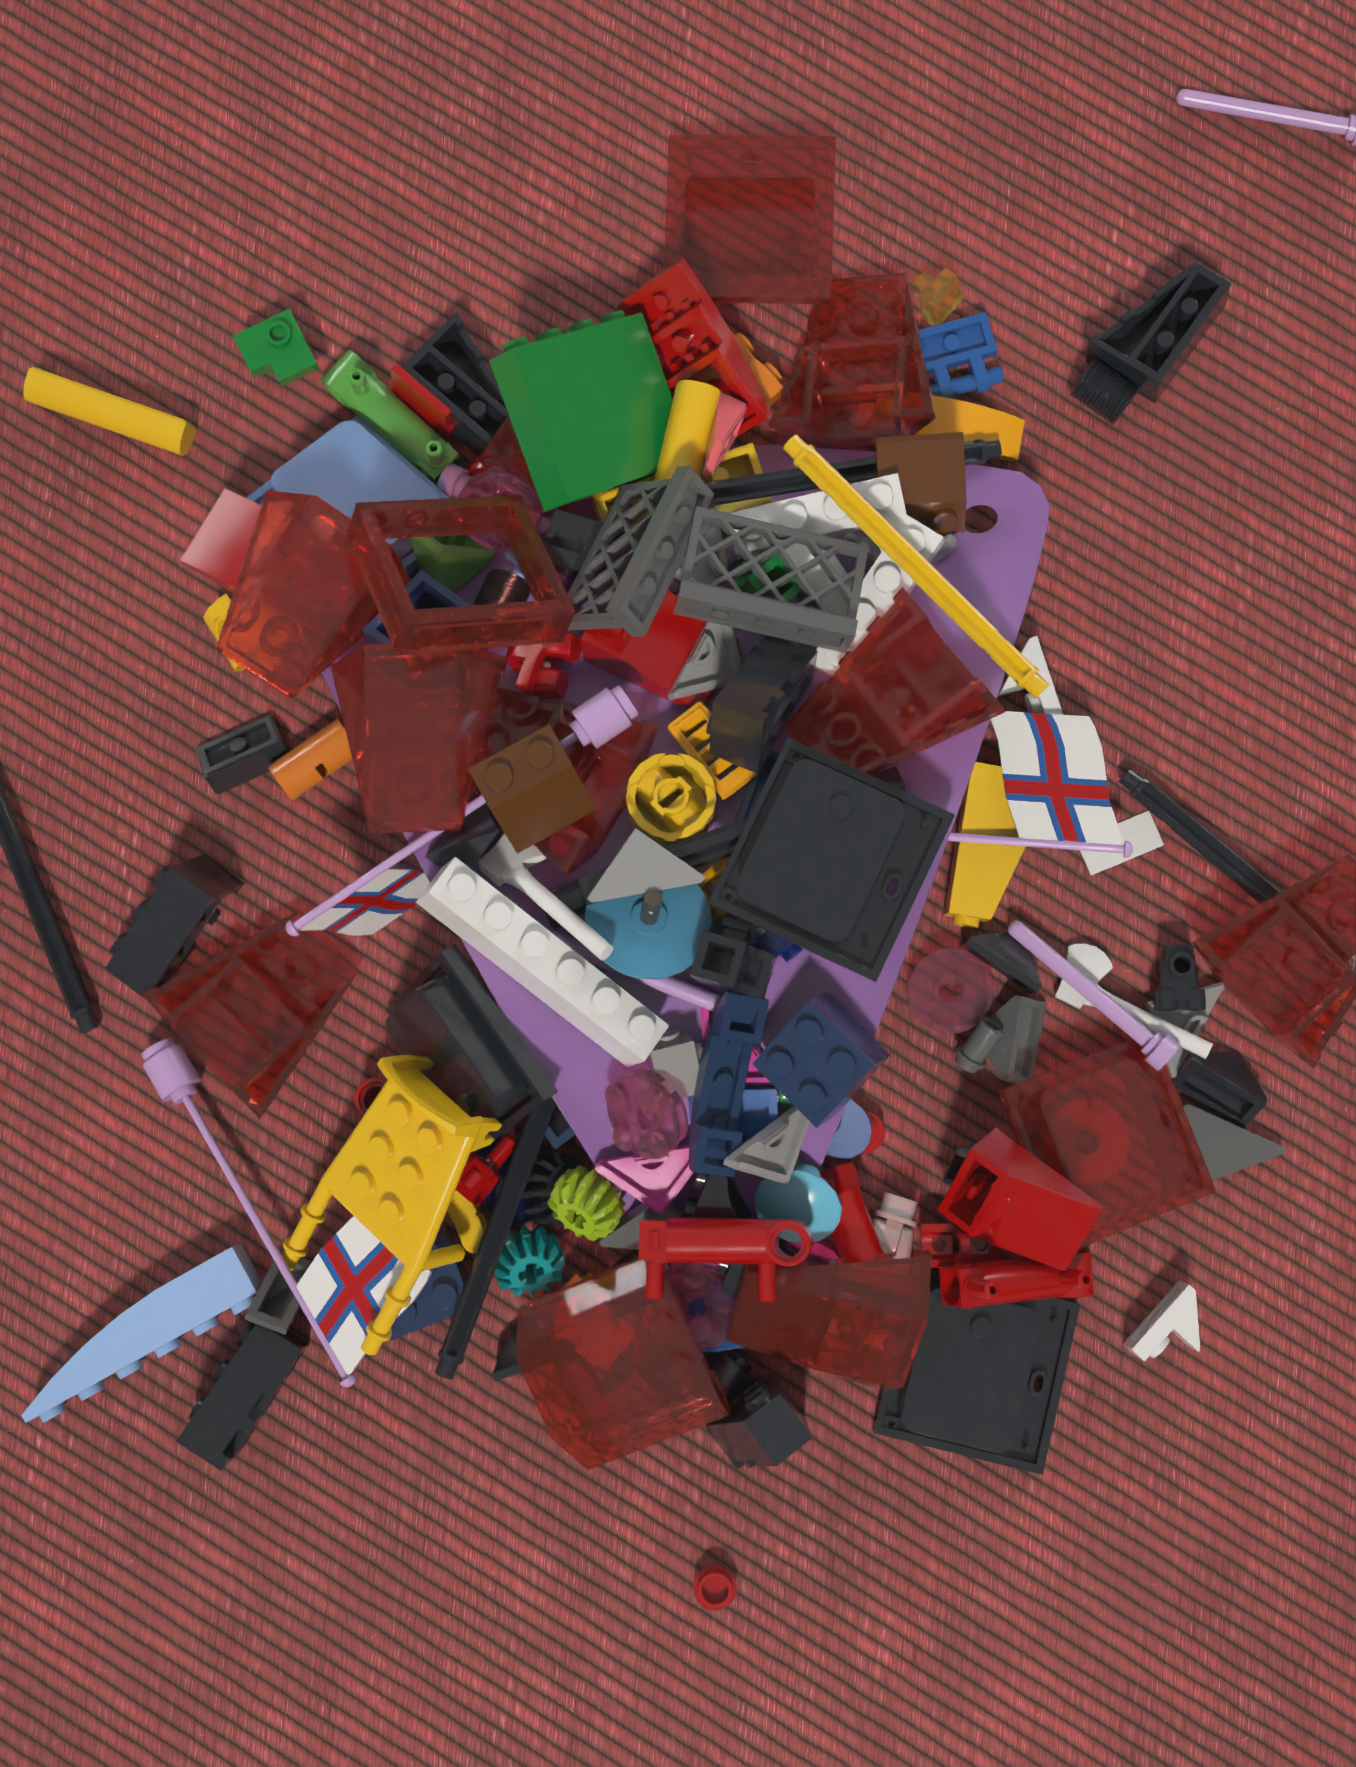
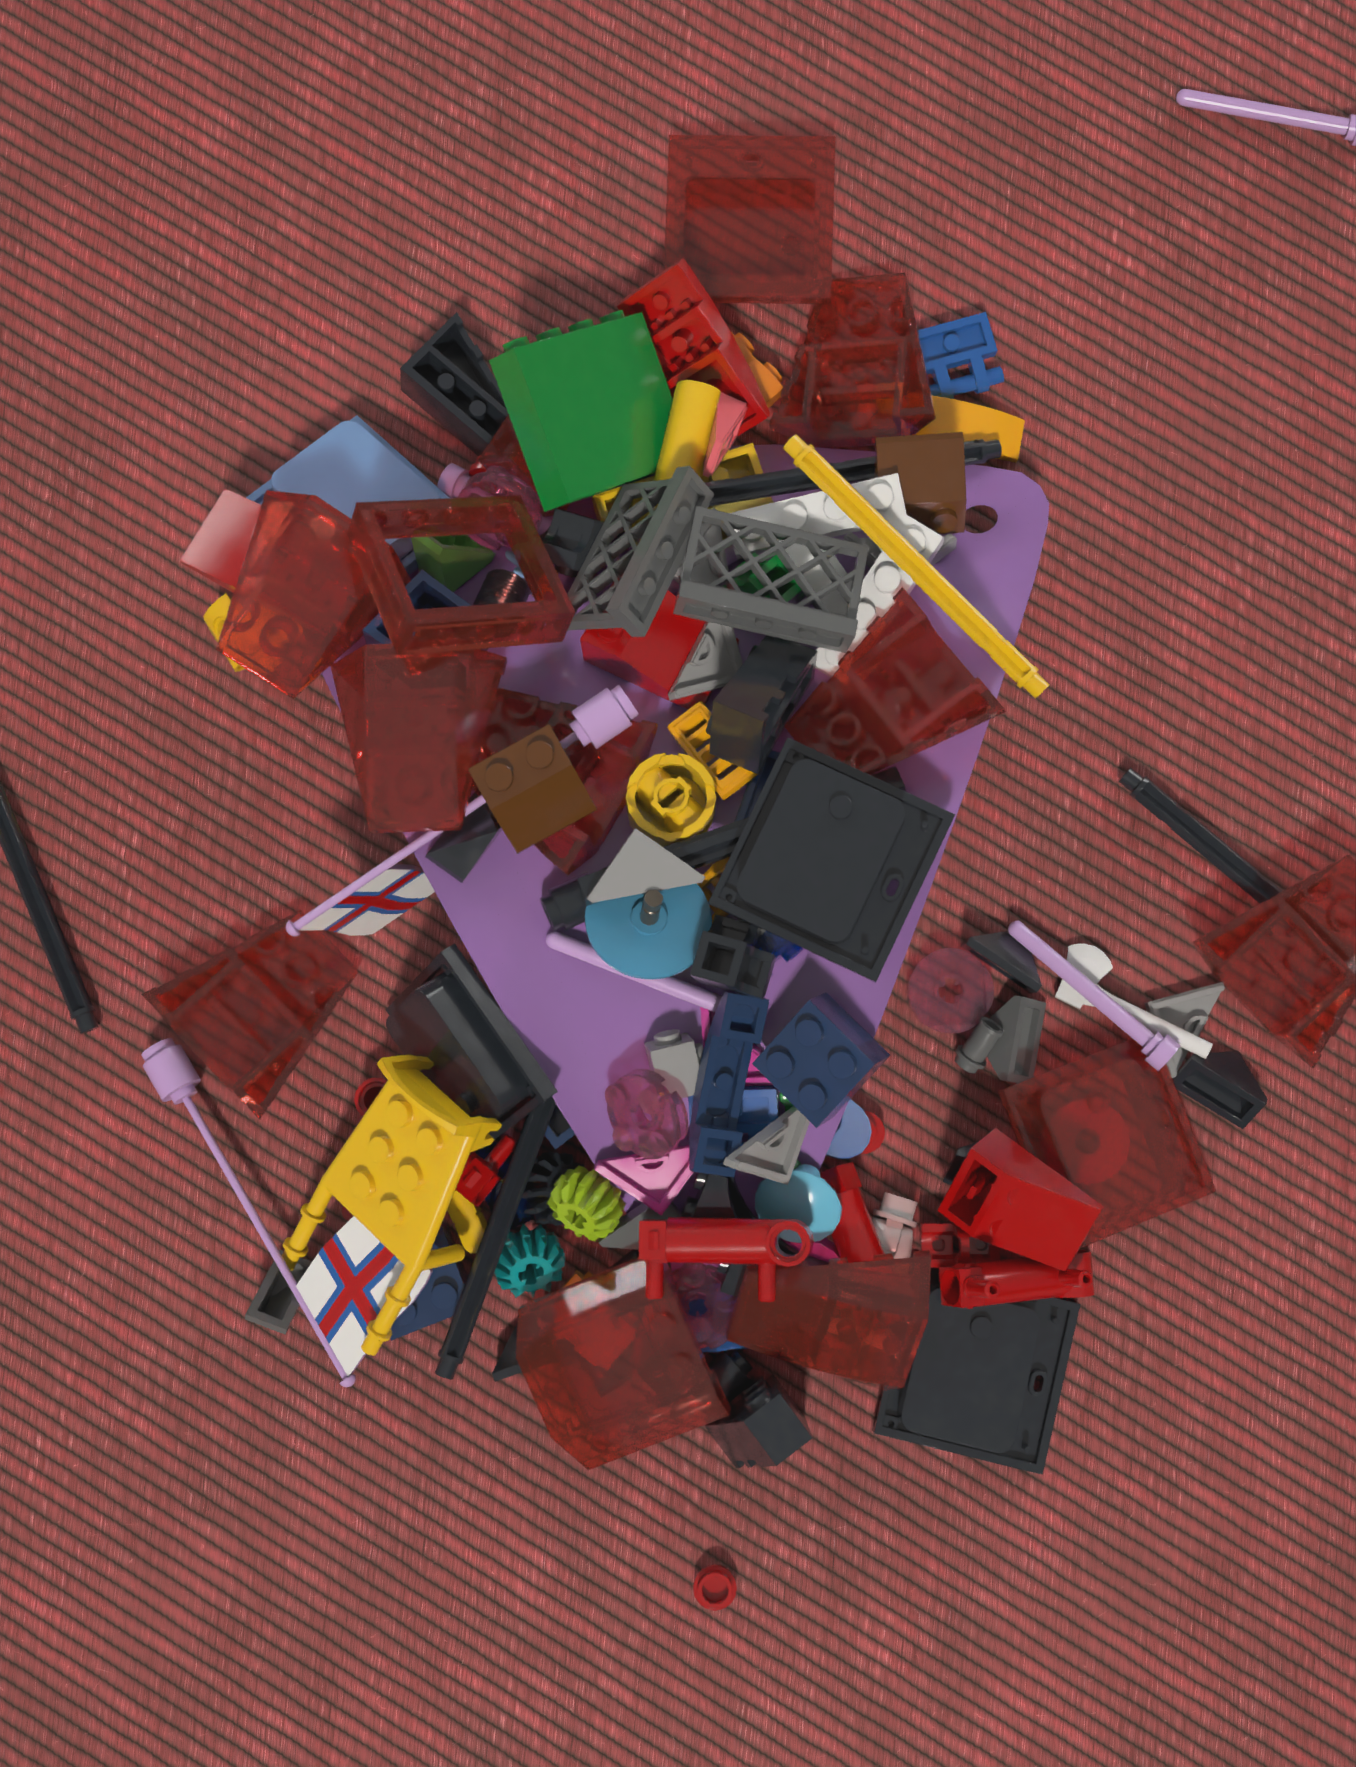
light blue slope [21,1243,262,1423] -> none
yellow brick [23,367,197,456] -> none
black wedge [105,854,245,999] -> none
black wedge [176,1322,309,1471] -> none
black slope [195,714,289,794] -> none
green brick [233,309,319,387] -> none
orange pin [268,718,361,801] -> none
bright green piece [320,350,462,486] -> none
red piece [388,363,455,443] -> none
white brick [416,857,669,1067] -> none
white piece [478,834,613,961] -> none
red hips [504,617,582,708] -> none
clear yellow tile [912,268,964,326] -> none
yellow slope [943,762,1026,928] -> none
flag [948,710,1133,858] -> none
white slope [998,636,1063,715] -> none
black piece [1070,358,1139,425] -> none
white sticker [1080,811,1164,875] -> none
black wedge [1086,262,1232,403] -> none
white slope [1123,1280,1200,1361] -> none
black plate [1153,945,1206,1011] -> none
dark grey tile [1180,1104,1286,1181] -> none

